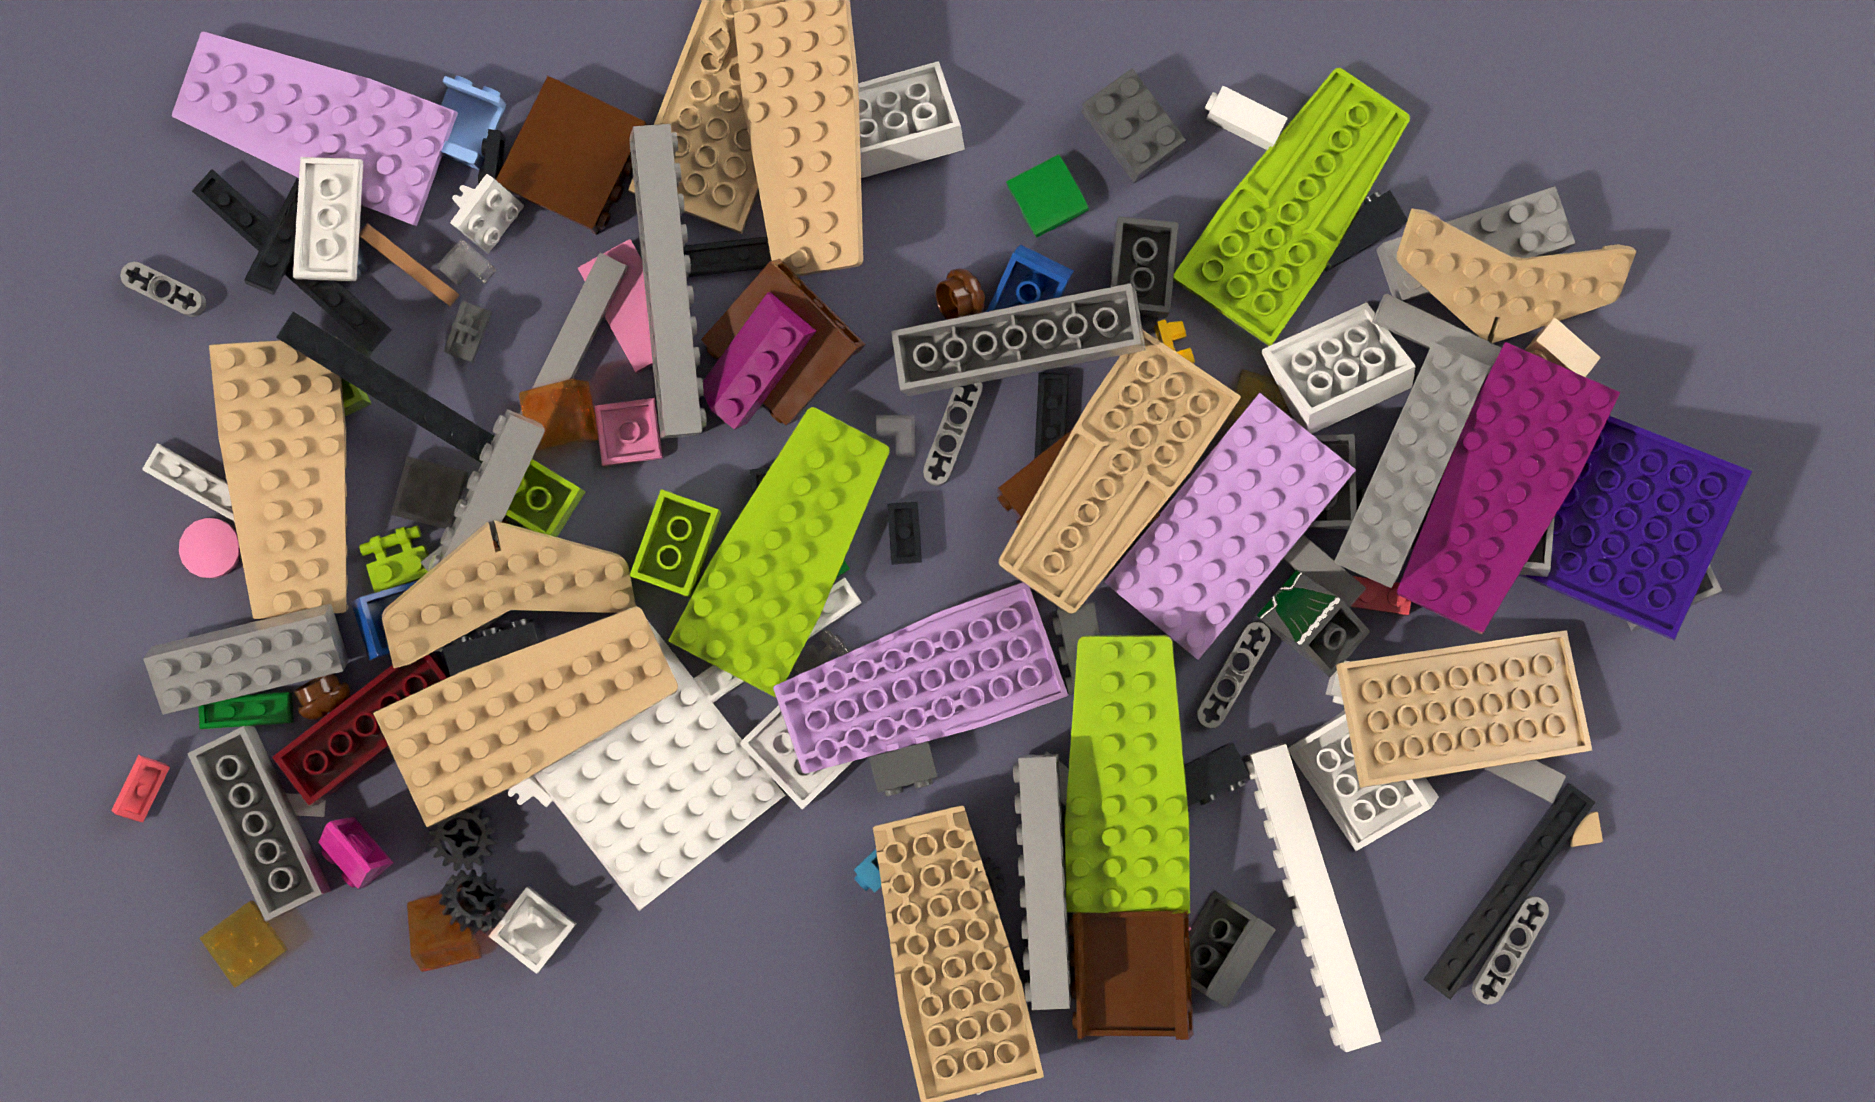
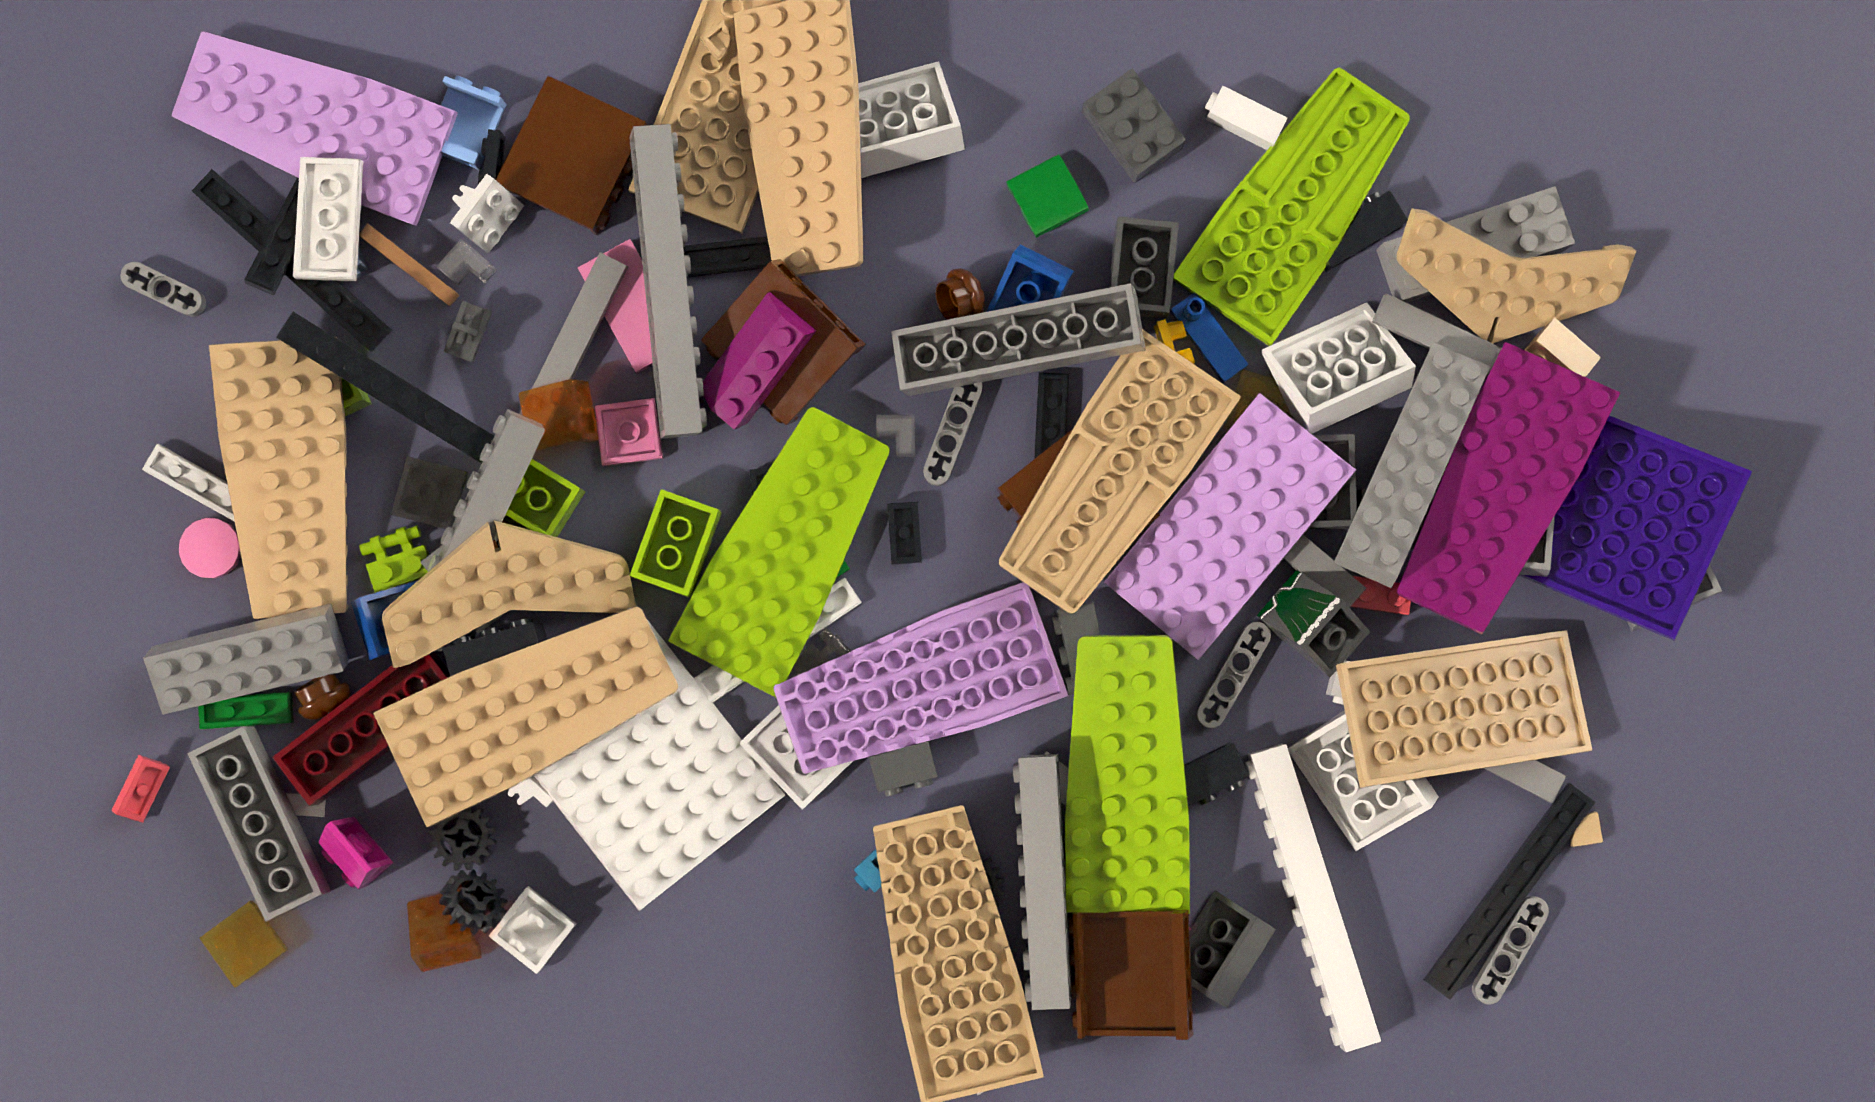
none -> blue piece [1170,293,1249,383]

